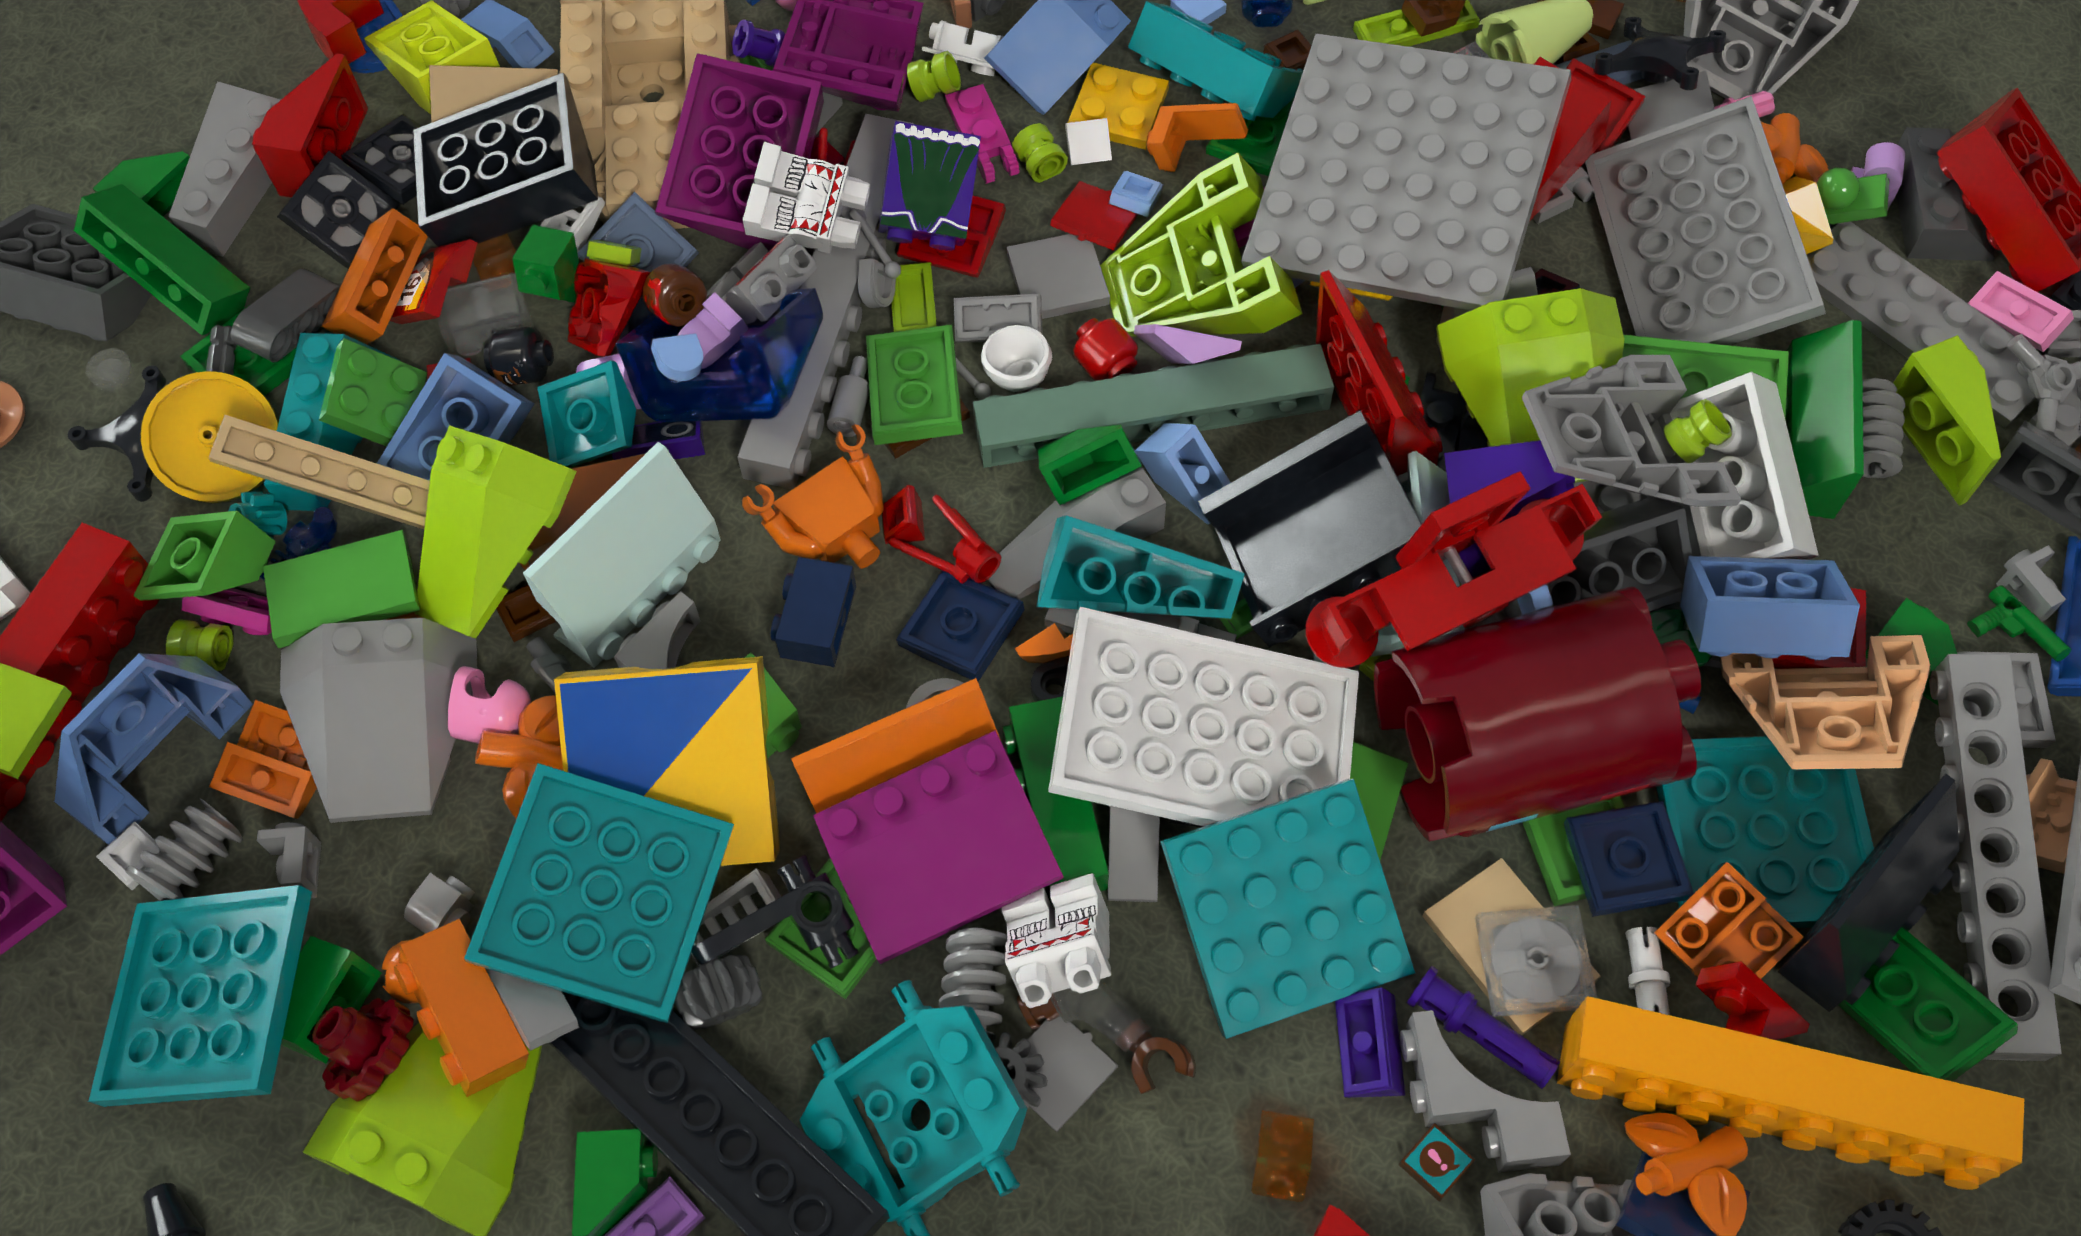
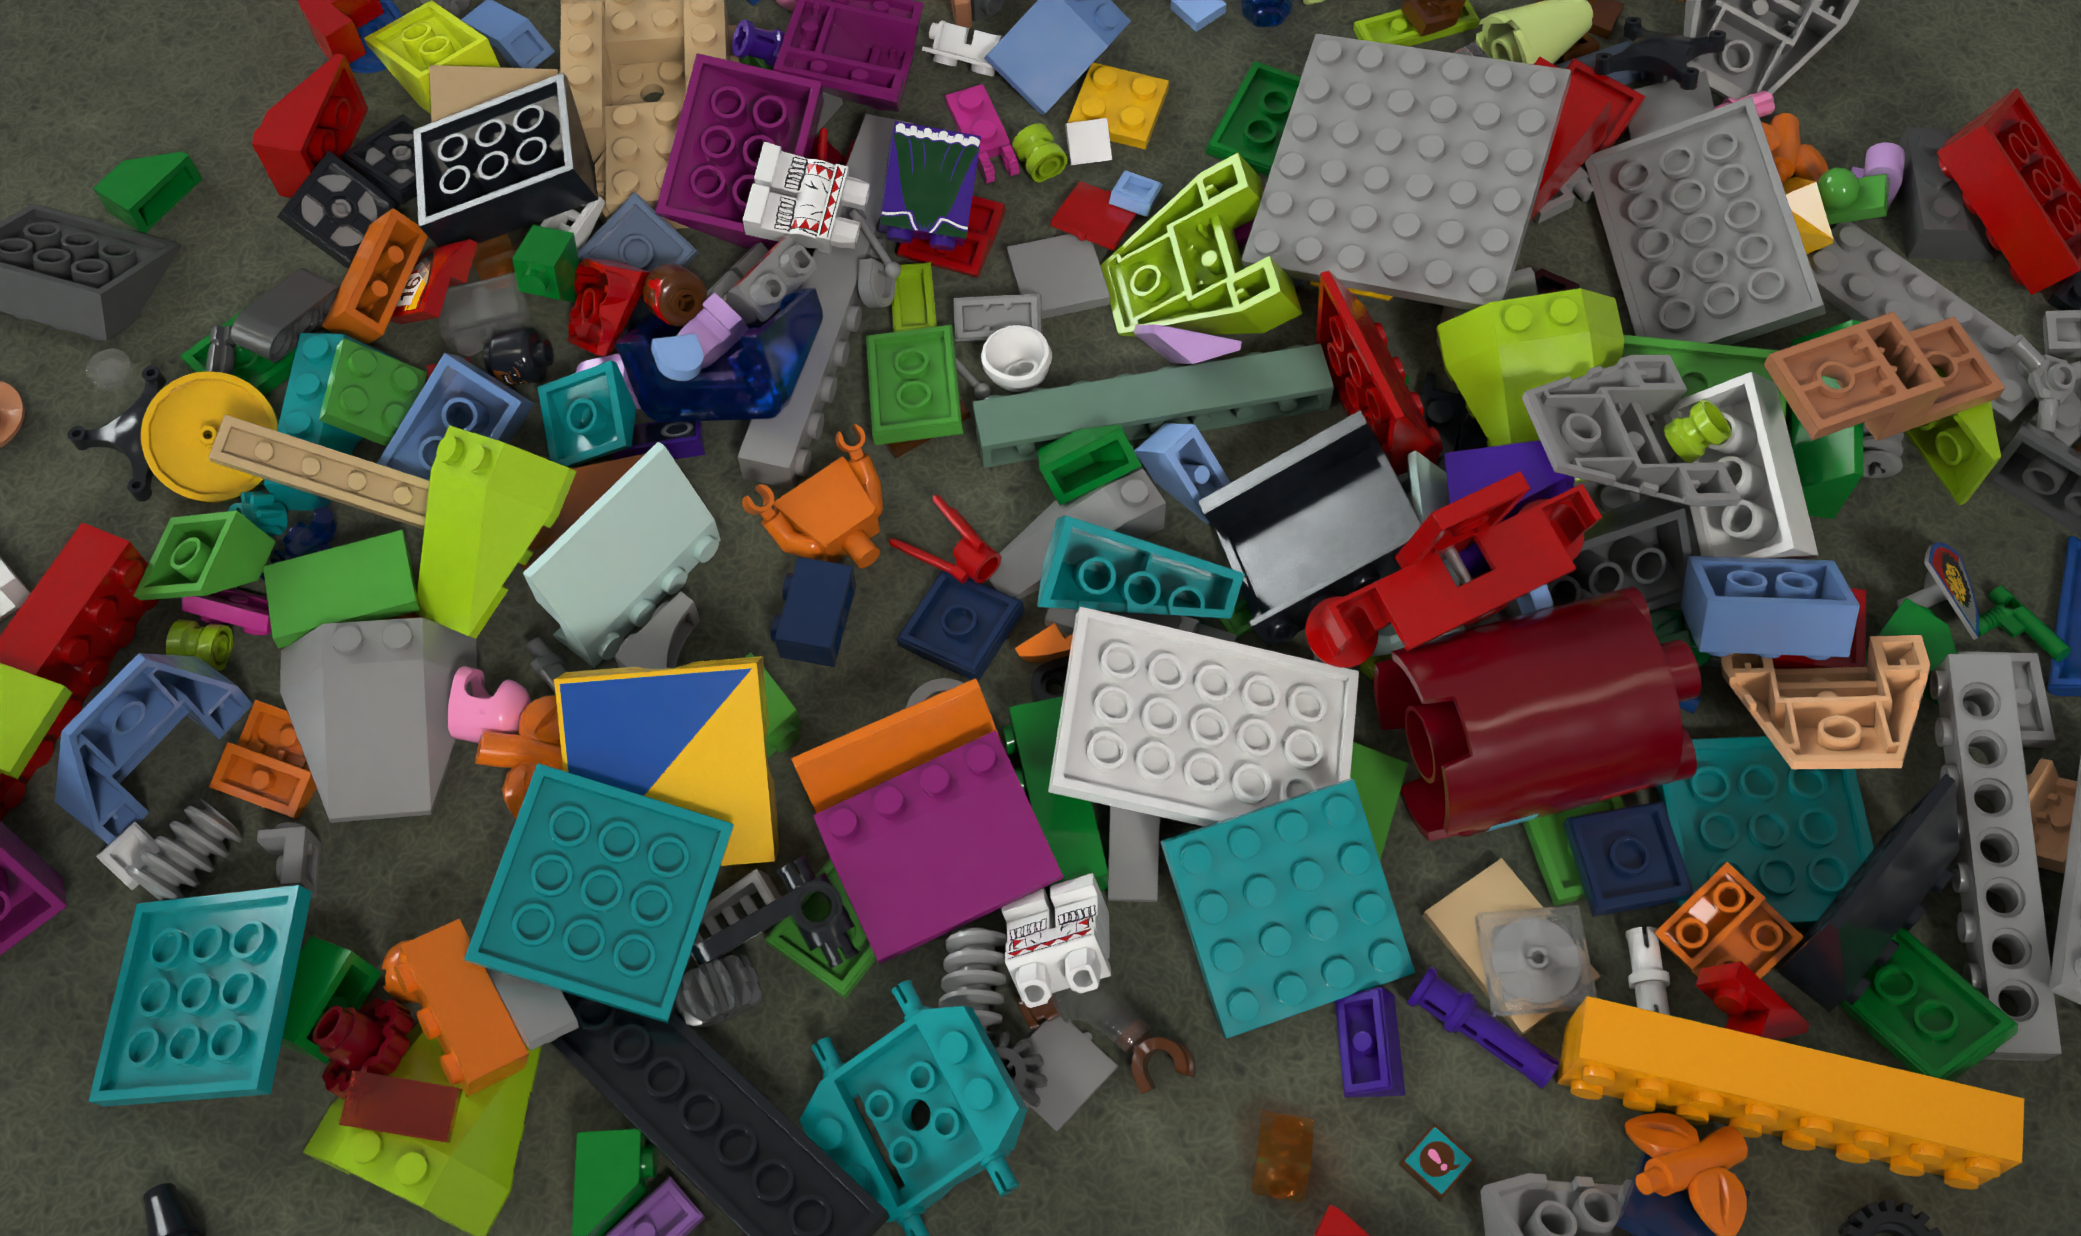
green brick [74,184,250,335] -> none
light grey wedge [168,81,280,257] -> none
light grey plate [404,873,475,934] -> none
reddish brown tile [496,584,556,642] -> none
lime tile [587,240,642,266] -> none
light grey piece [827,356,870,437] -> none
red slope [882,484,925,544] -> none
lime wheel [907,51,961,102] -> none
red head [1073,318,1138,381] -> none
teal wedge [1128,1,1303,121] -> none
orange bracket [1147,103,1248,172] -> none
reddish brown tile [1263,30,1311,70] -> none
light grey arch [1400,1010,1571,1173] -> none
bright pink plate [1968,271,2074,352] -> none
light grey bracket [1996,545,2066,622] -> none
none -> clear red tile [339,1070,463,1143]
none -> nougat bracket [1764,312,2005,441]
none -> shield [1897,542,1979,640]

